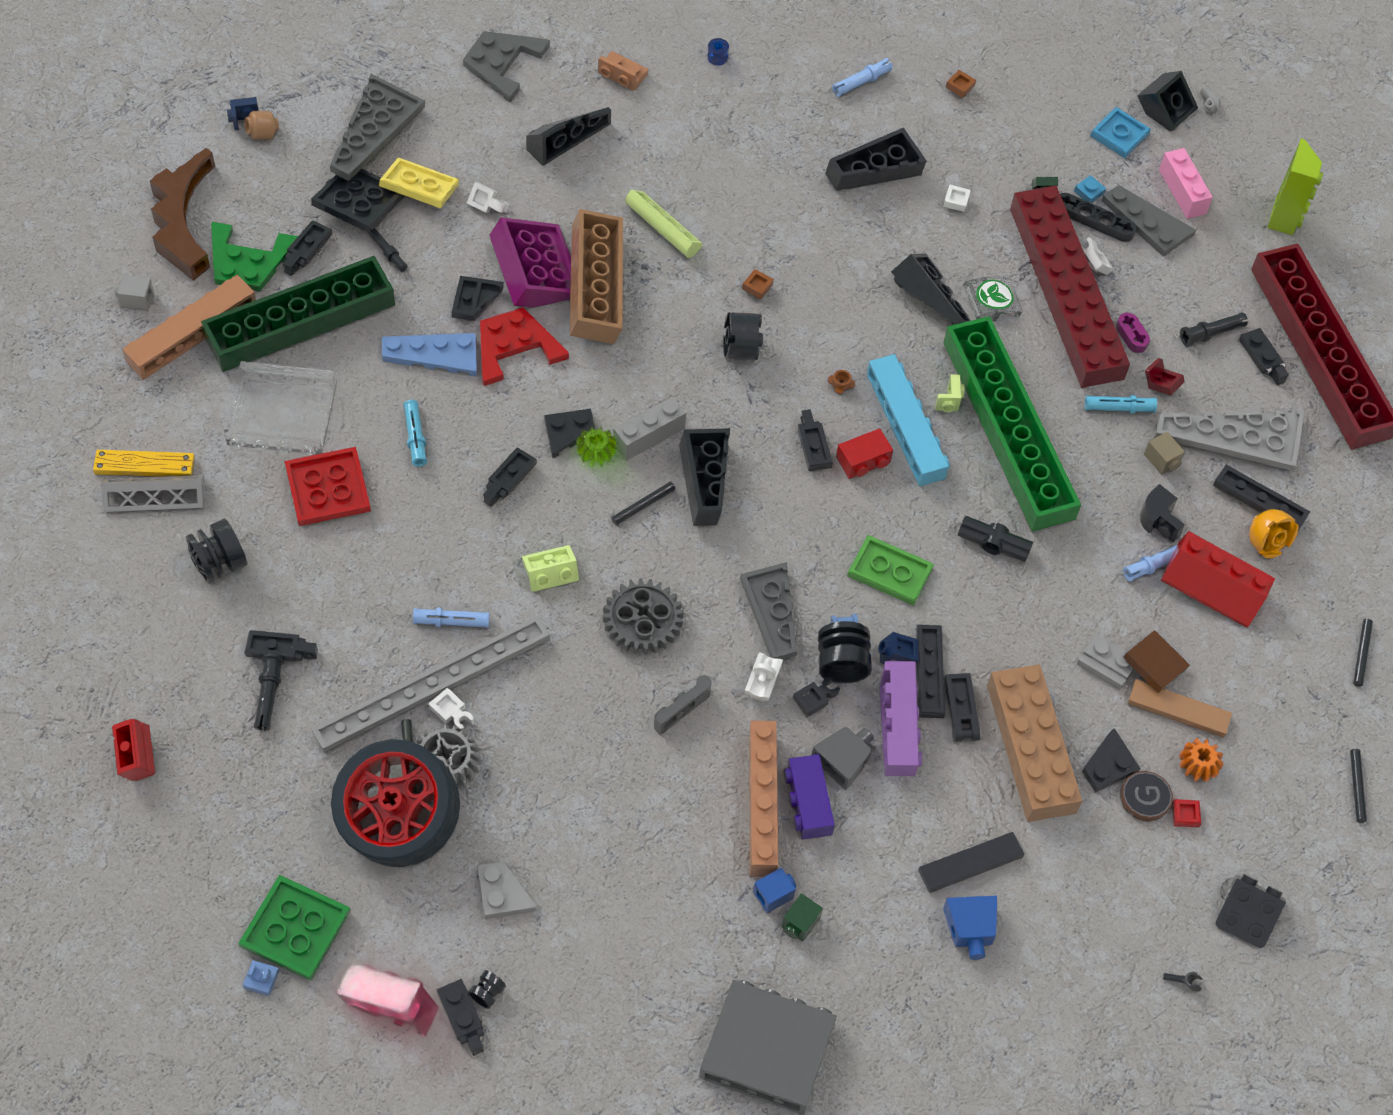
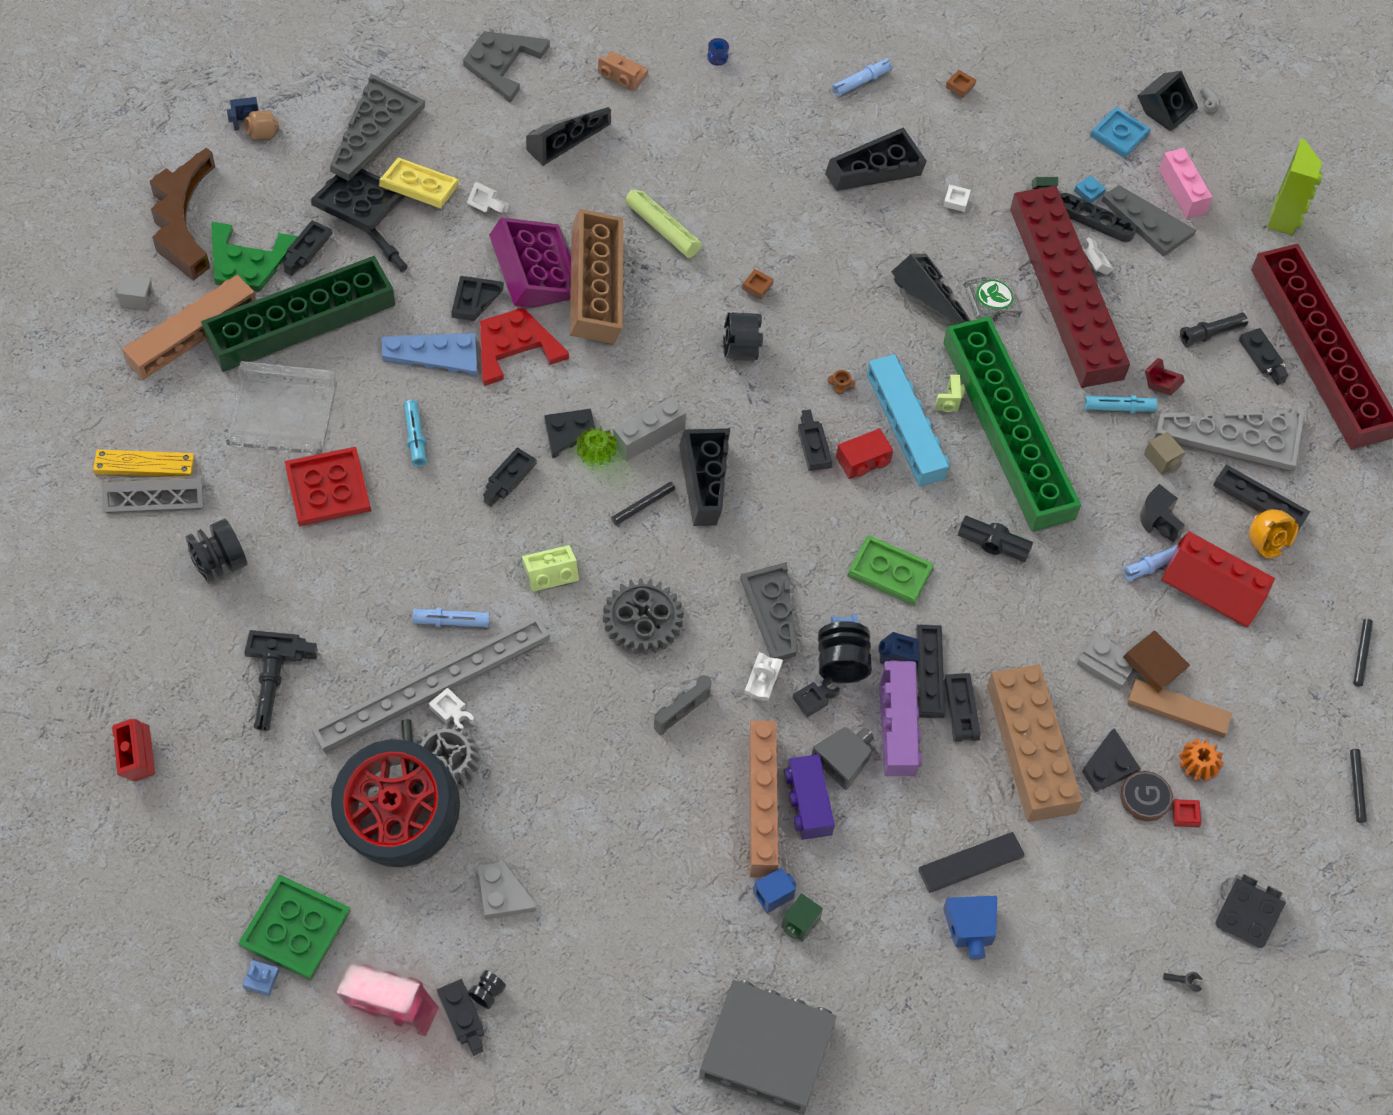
magenta beam [1116,312,1150,353] -> none

